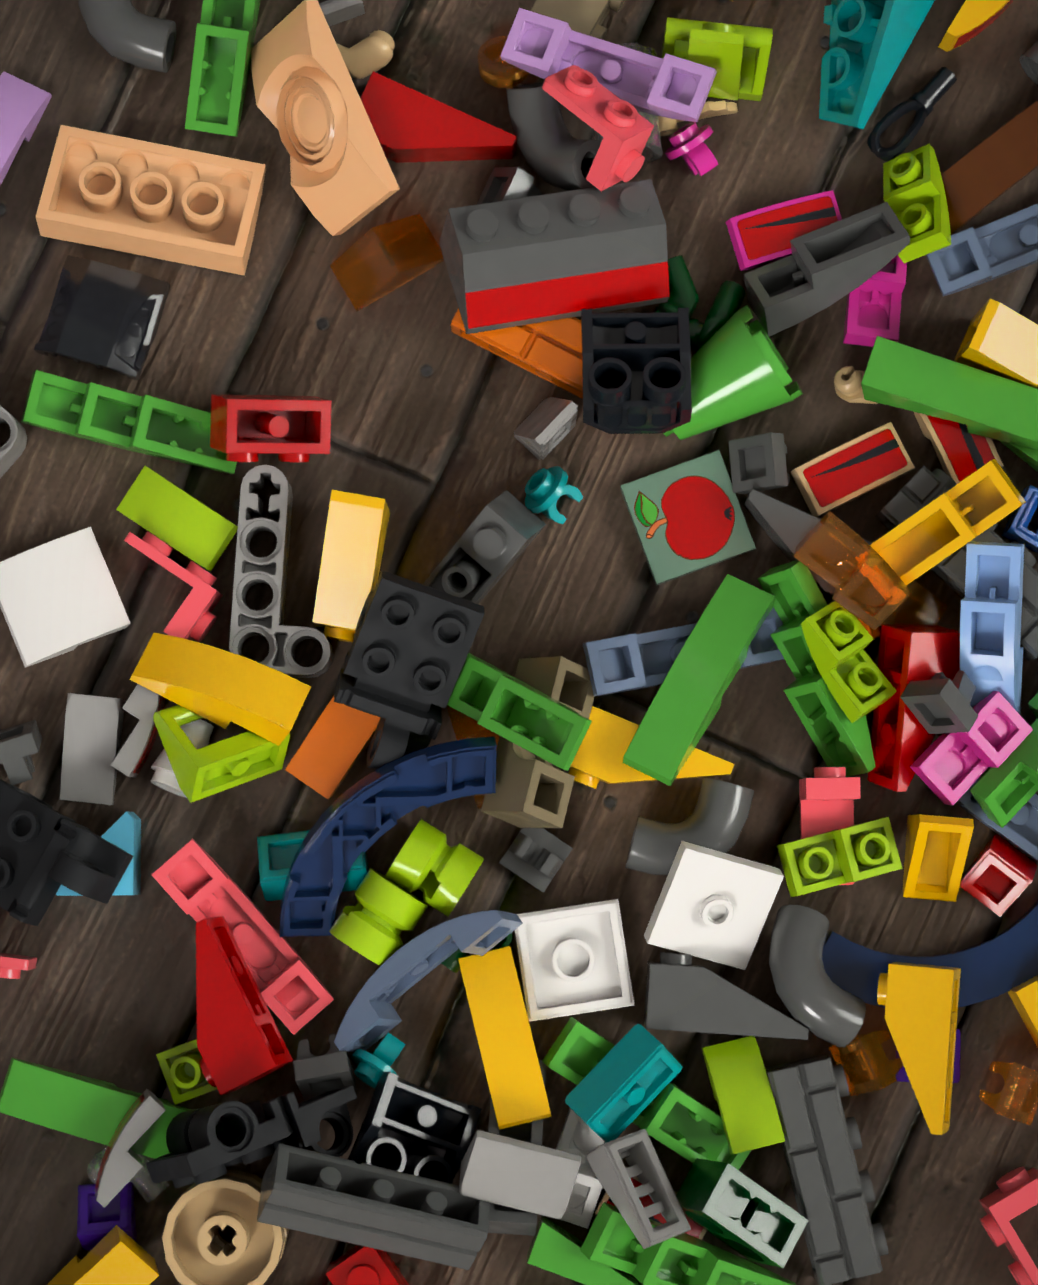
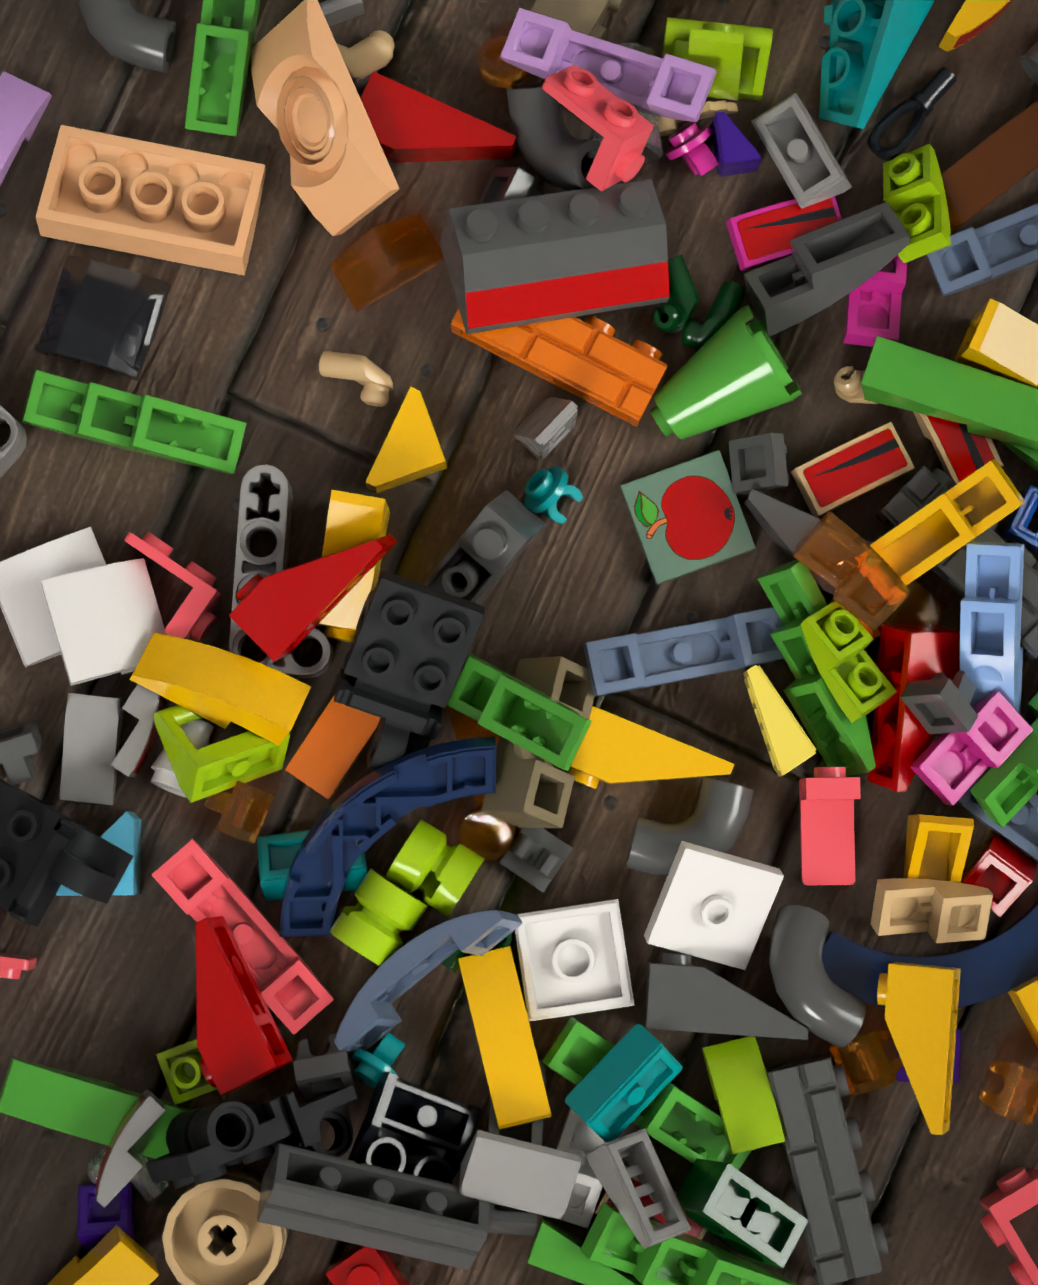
lime slope [116,466,238,572] -> none
red brick [210,394,332,462] -> none
black slope [581,308,692,434] -> none
bright green slope [623,574,775,786] -> none
lime slope [777,817,903,897] -> none
none -> white slope [41,558,167,686]
none -> clear orange tile [204,780,275,844]
none -> red slope [229,534,398,662]
none -> tan arm [319,351,394,407]
none -> yellow slope [365,387,447,493]
none -> clear orange tile [459,805,515,860]
none -> dark purple slope [711,111,762,177]
none -> light yellow slope [743,665,817,777]
none -> light grey slope [751,93,852,209]
none -> tan slope [870,878,993,943]

